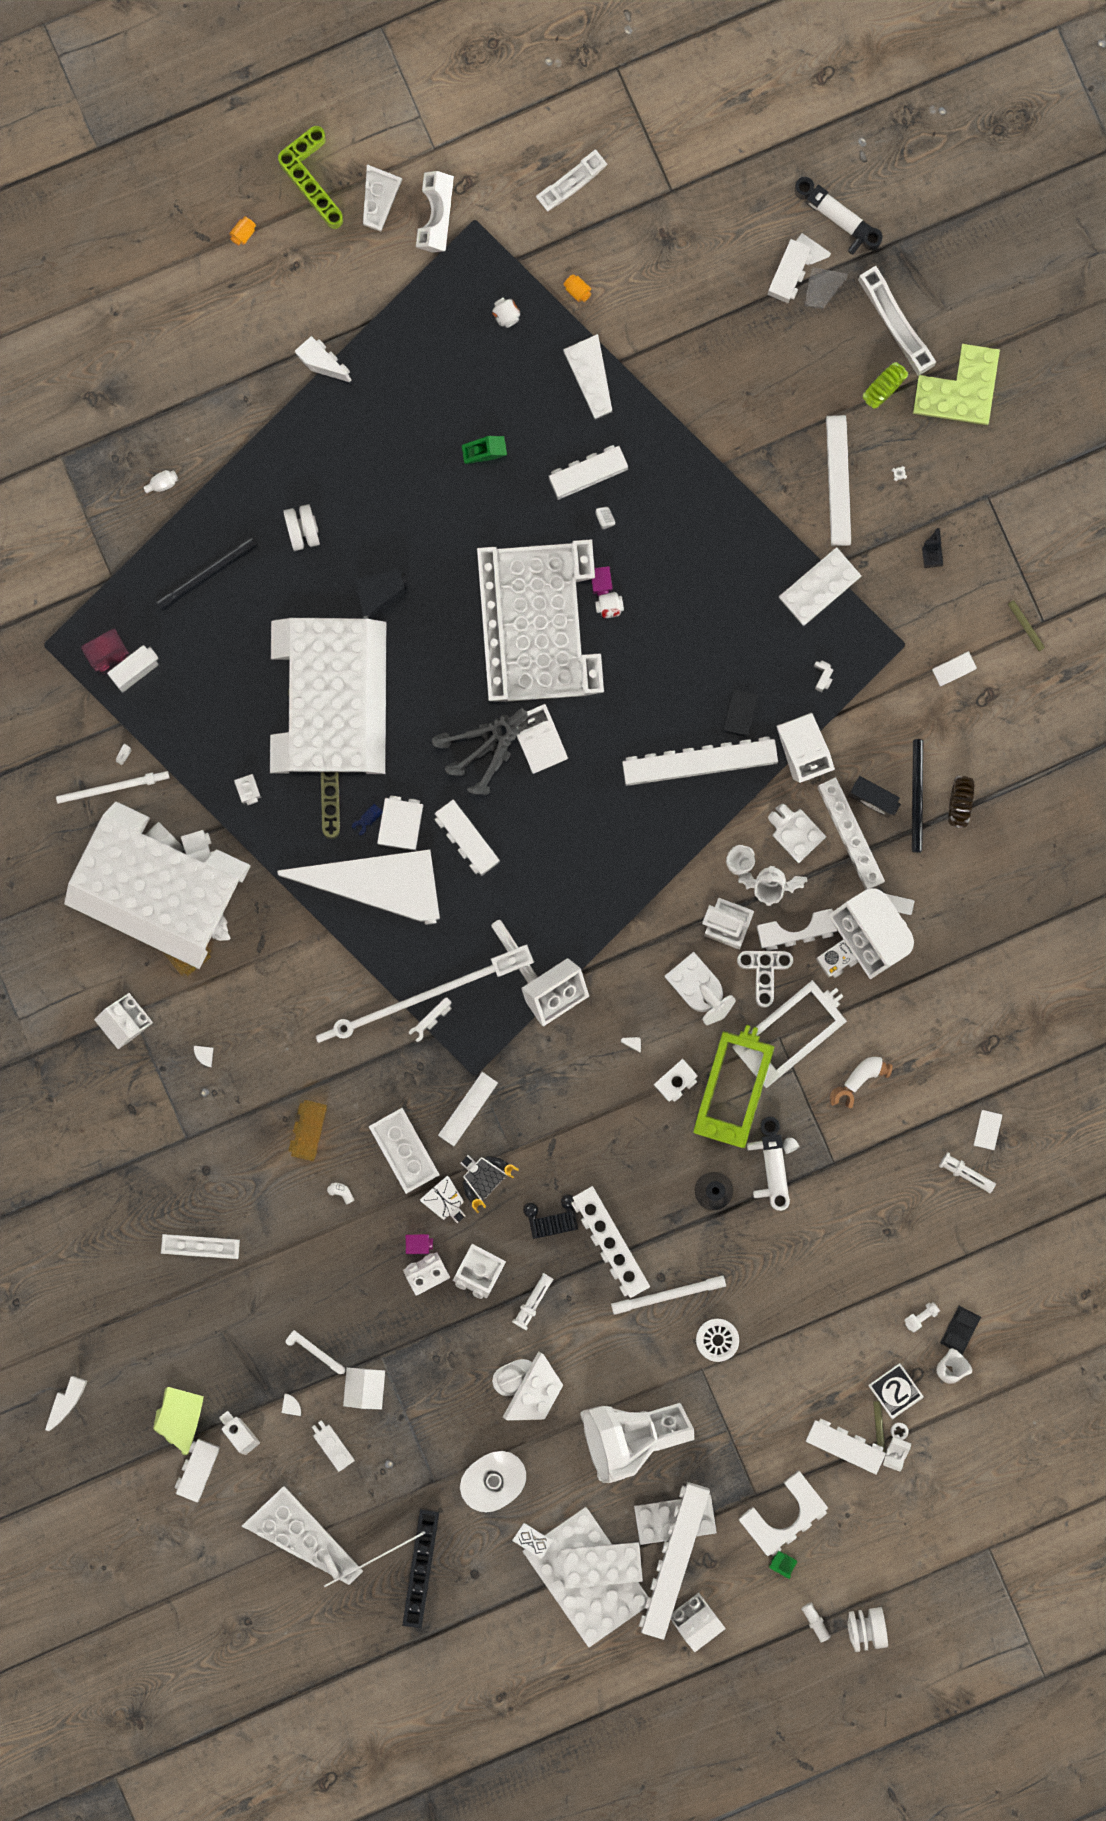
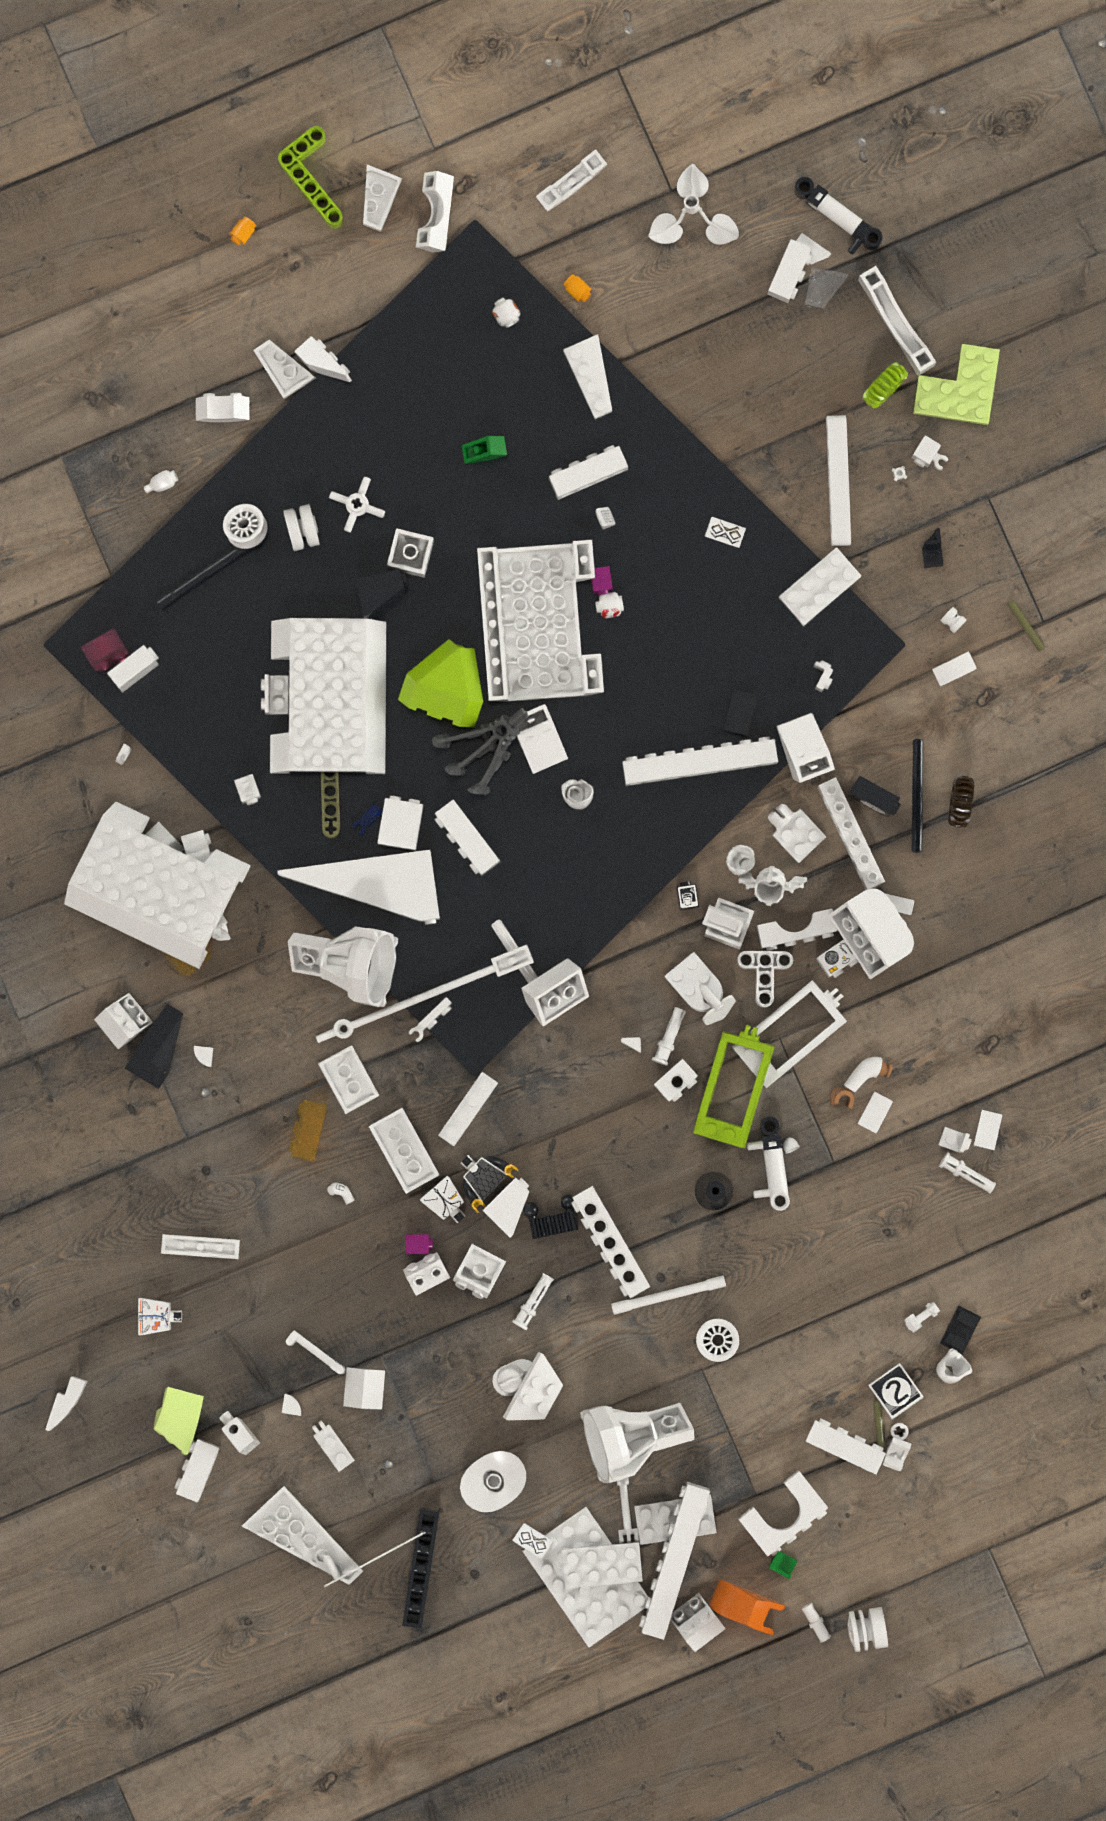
white bar [56,771,170,804] -> none
none -> black wedge [125,1004,183,1089]
none -> white torso [138,1298,182,1335]
none -> white brick [196,393,249,422]
none -> white wheel [223,504,268,549]
none -> white wing [254,340,316,399]
none -> white bracket [261,674,289,715]
none -> white plate [288,926,398,1007]
none -> white tile [318,1045,379,1114]
none -> white bar [329,477,385,533]
none -> white brick [387,528,434,578]
none -> lime panel [398,639,483,727]
none -> white slope [483,1178,529,1238]
none -> white hair [561,779,594,809]
none -> white hinge [617,1477,639,1544]
none -> white plant [649,164,739,245]
none -> white pin [652,1007,686,1066]
none -> black brick [676,881,699,911]
none -> white sticker [705,517,746,548]
none -> orange piece [709,1580,785,1635]
none -> white sticker [858,1092,893,1133]
none -> white brick [912,435,948,471]
none -> white bracket [938,1127,972,1153]
none -> white wheel [940,607,967,633]

